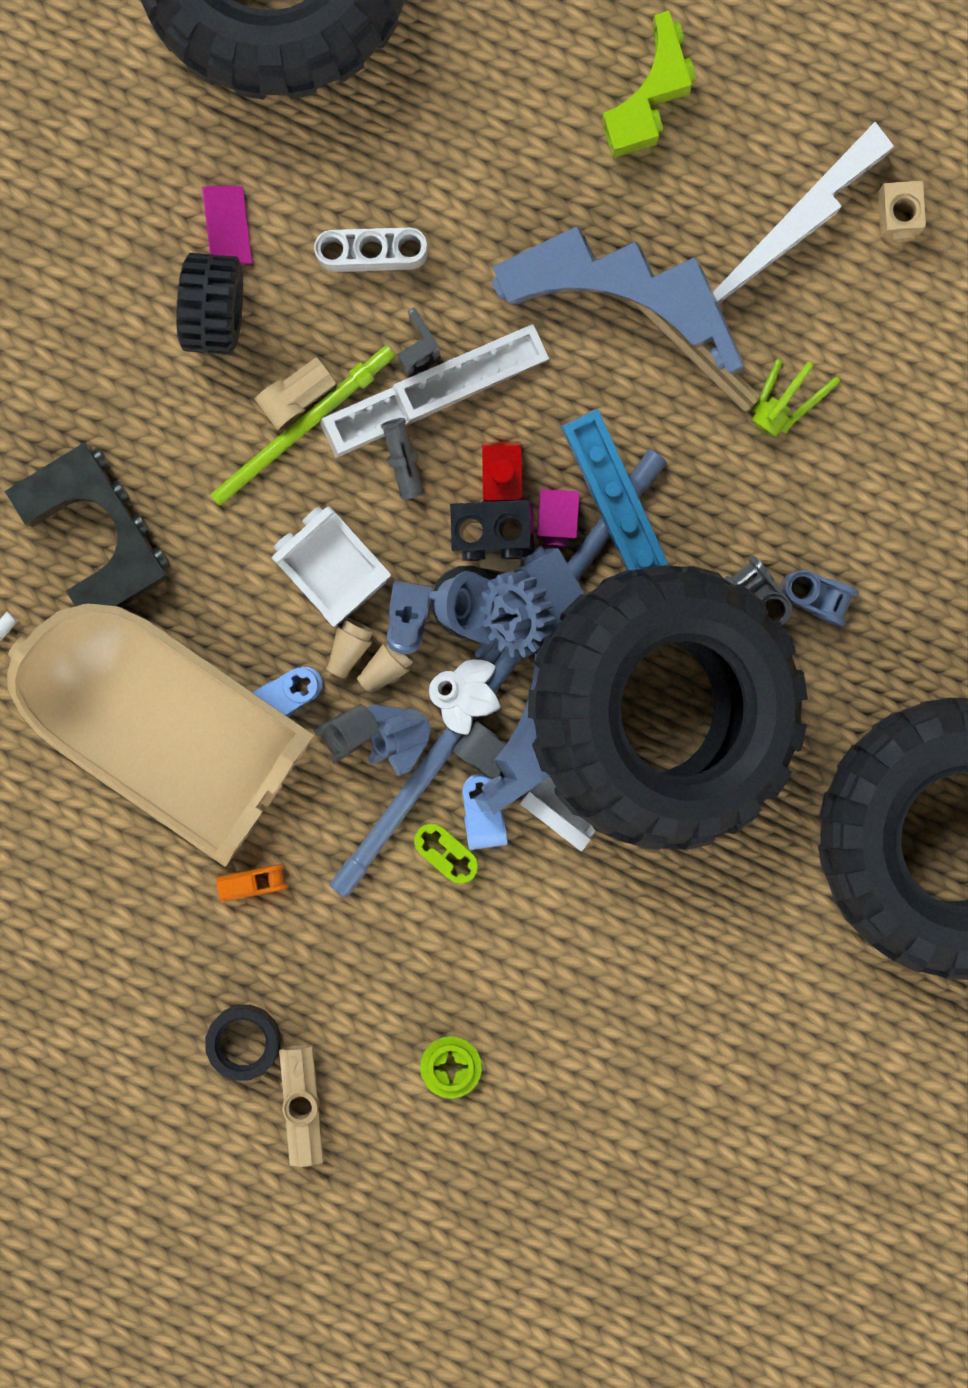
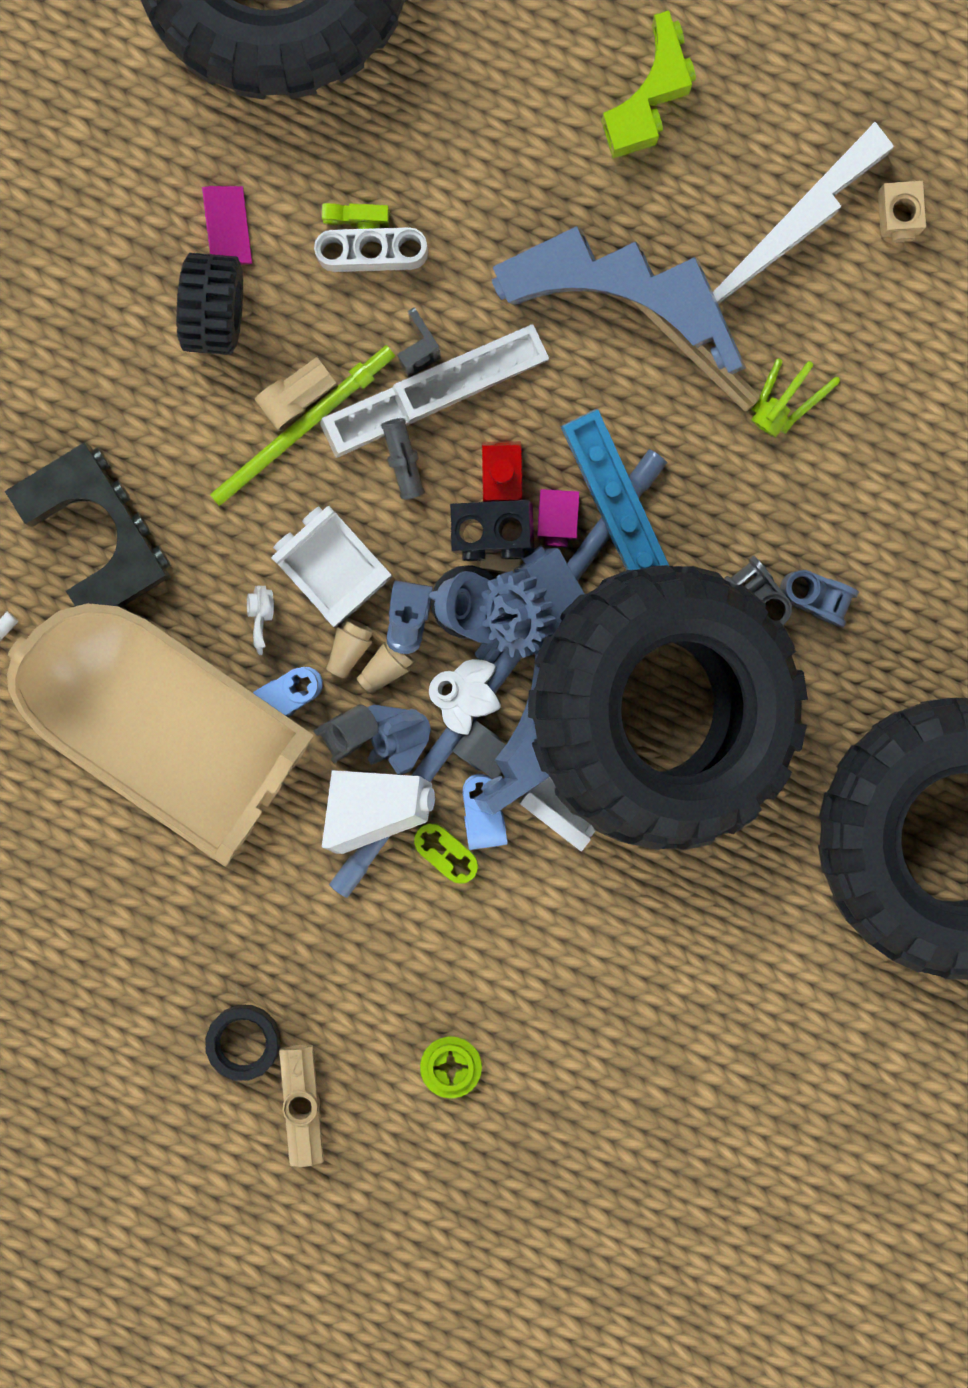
orange bar [216,863,289,903] -> none
none -> white plate [247,586,274,655]
none -> lime plate [322,203,390,229]
none -> white slope [322,770,435,854]

